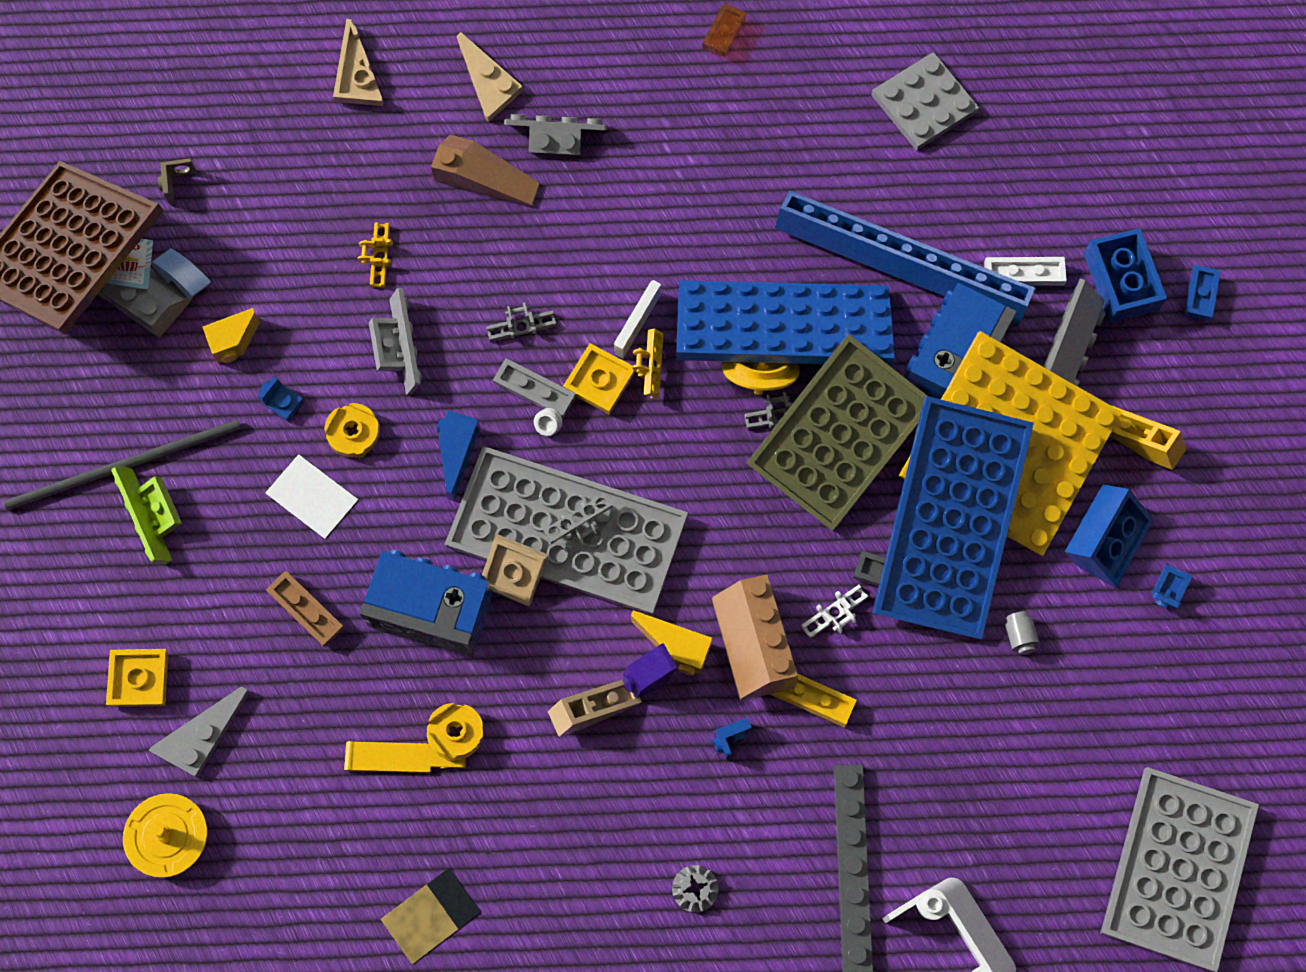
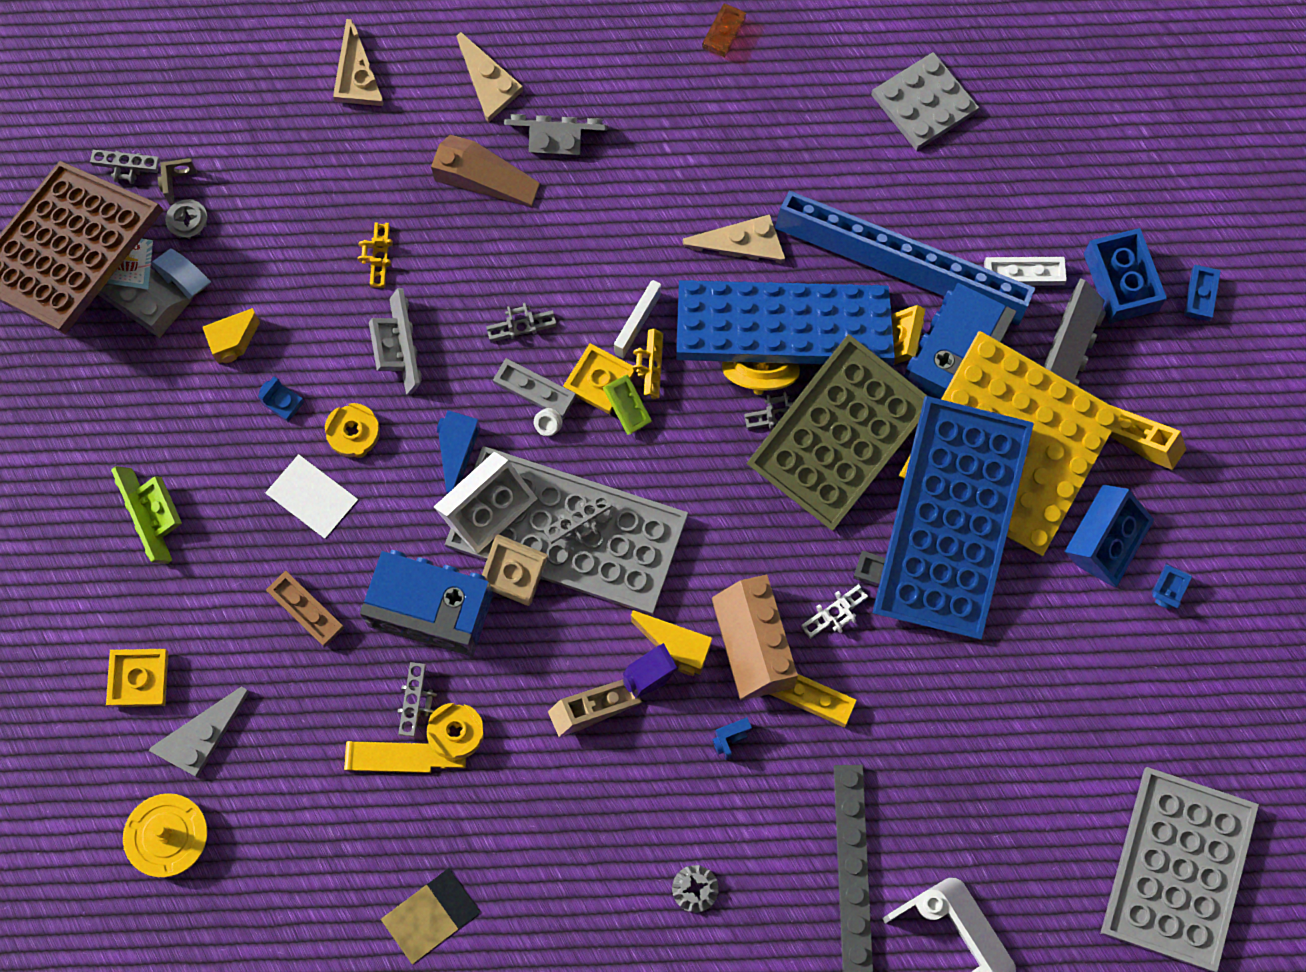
dark grey piece [4,419,241,511] -> none
light grey brick [1005,611,1040,655] -> none
none -> light grey piece [90,150,160,184]
none -> light grey gear [165,199,208,239]
none -> light grey piece [397,662,437,737]
none -> white slope [434,452,538,554]
none -> lime plate [602,374,652,435]
none -> tan wing [683,215,785,264]
none -> yellow plate [891,305,926,365]

